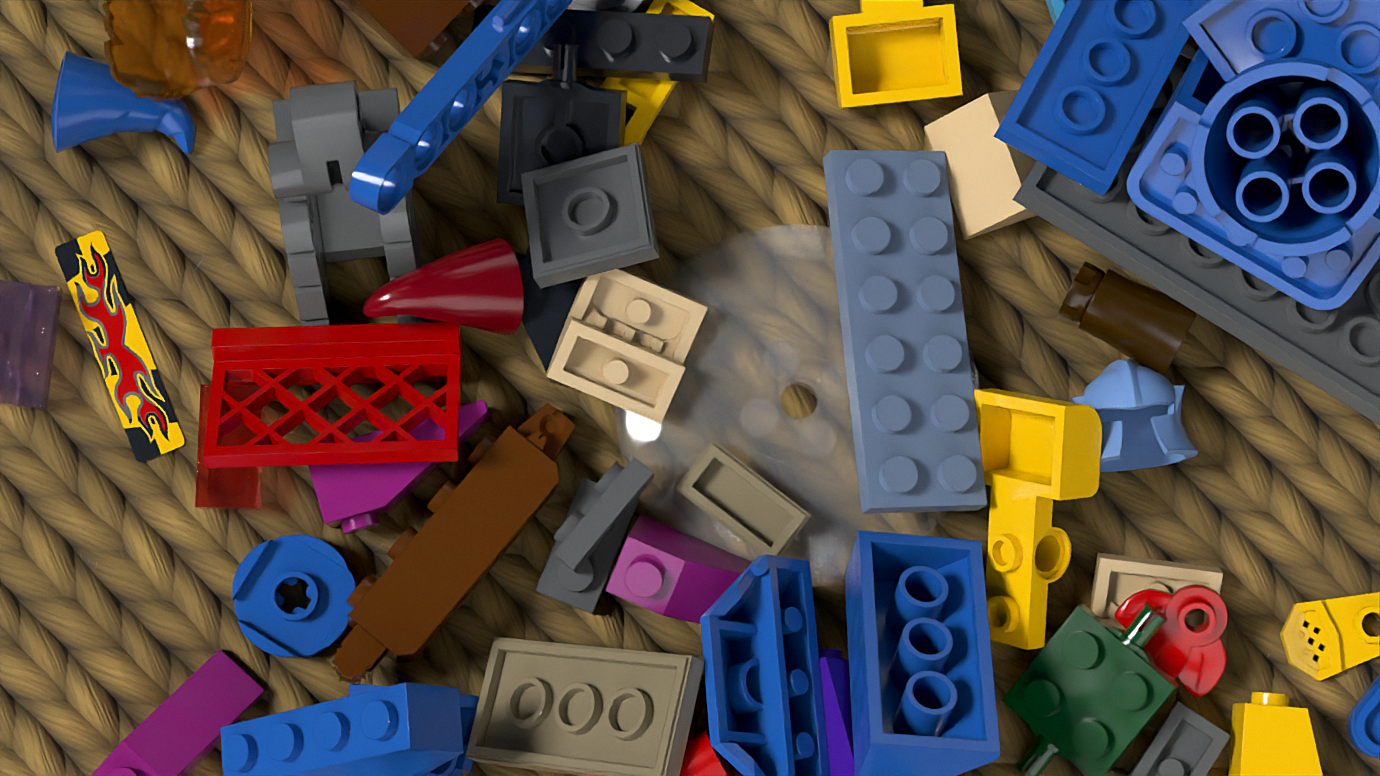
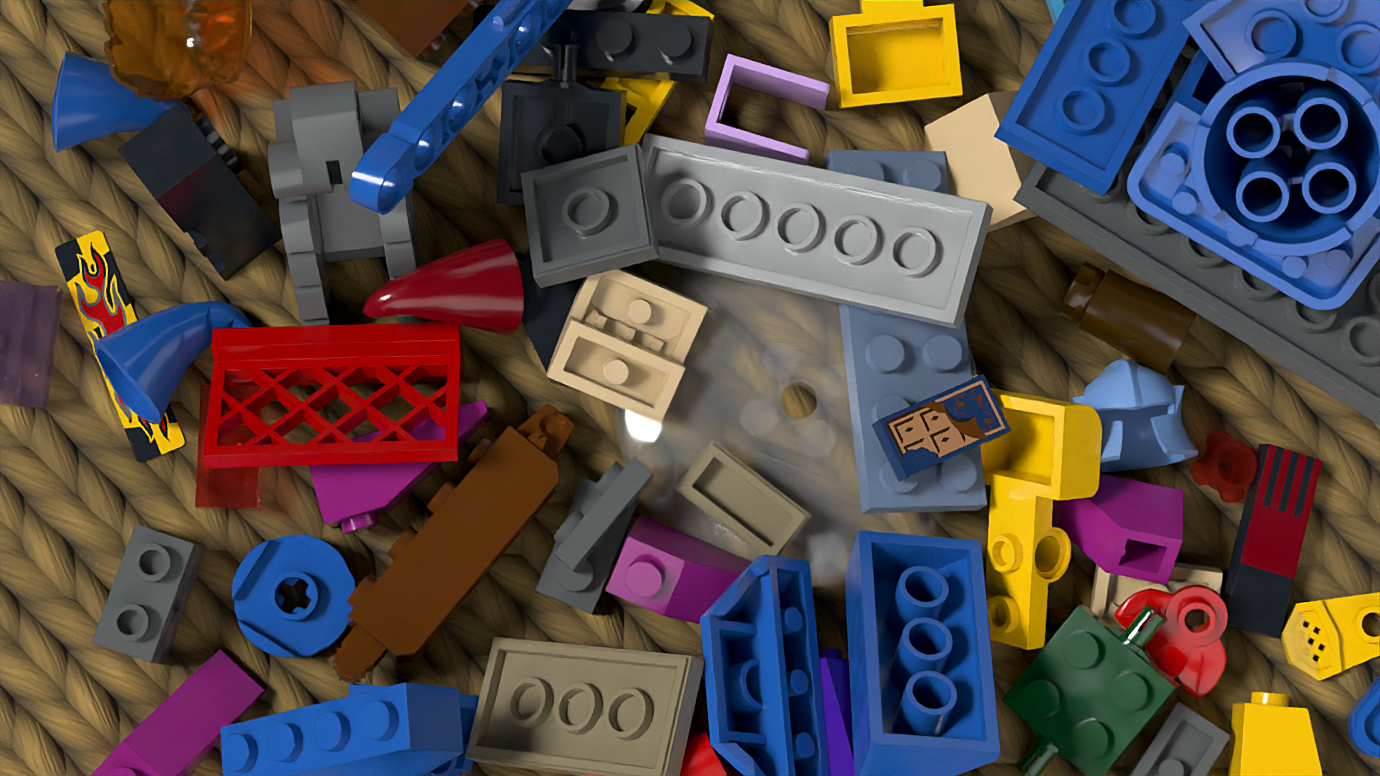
none -> dark grey brick [92,523,207,665]
none -> blue hat [93,300,254,425]
none -> black wedge [117,104,283,281]
none -> light grey plate [641,133,993,330]
none -> lavender piece [704,54,831,166]
none -> tile [872,374,1011,482]
none -> magenta slope [1052,474,1183,585]
none -> clear red plate [1191,431,1257,503]
none -> tile [1222,444,1323,639]

